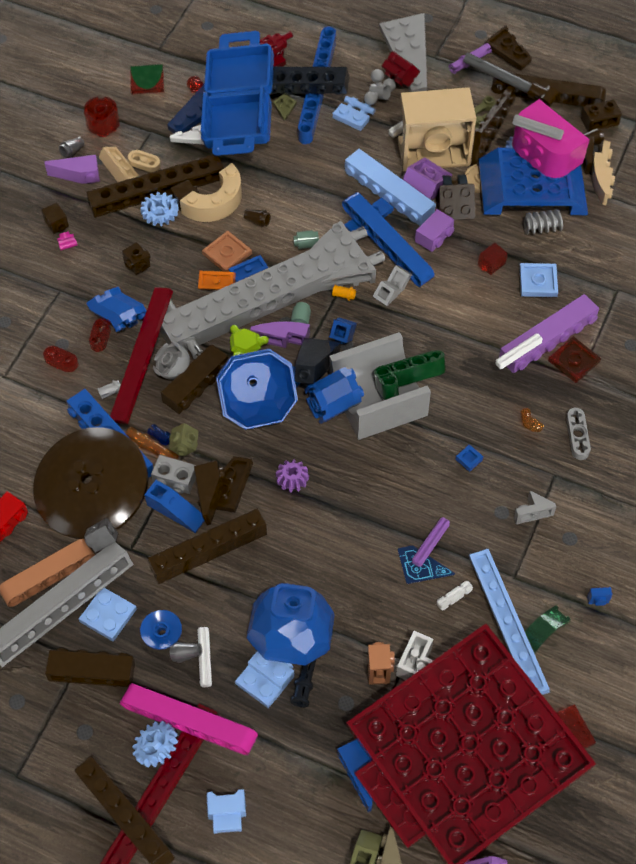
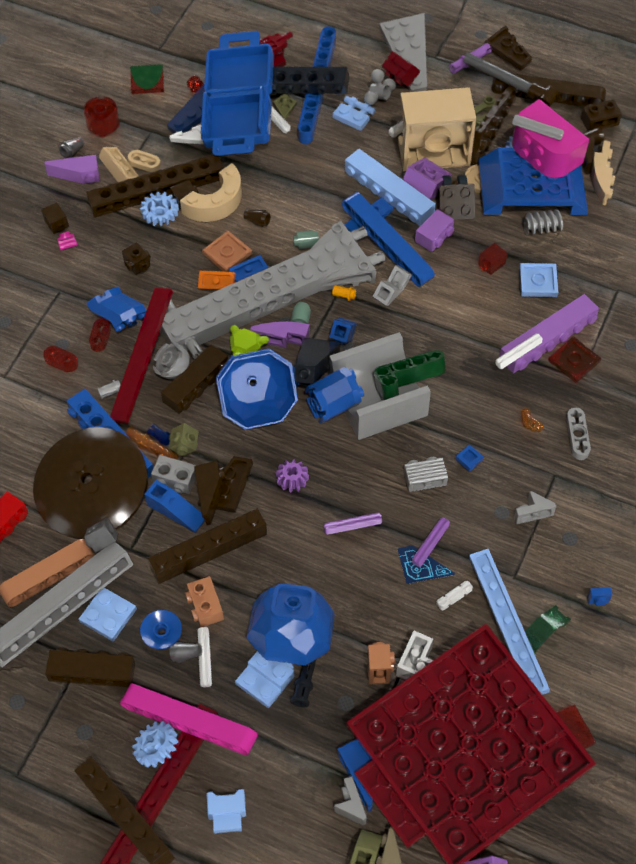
none -> nougat brick [185,576,224,627]
none -> white axle [271,107,291,133]
none -> medium lavender axle [324,513,382,535]
none -> light grey slope [334,776,367,825]
none -> light grey brick [404,457,448,492]

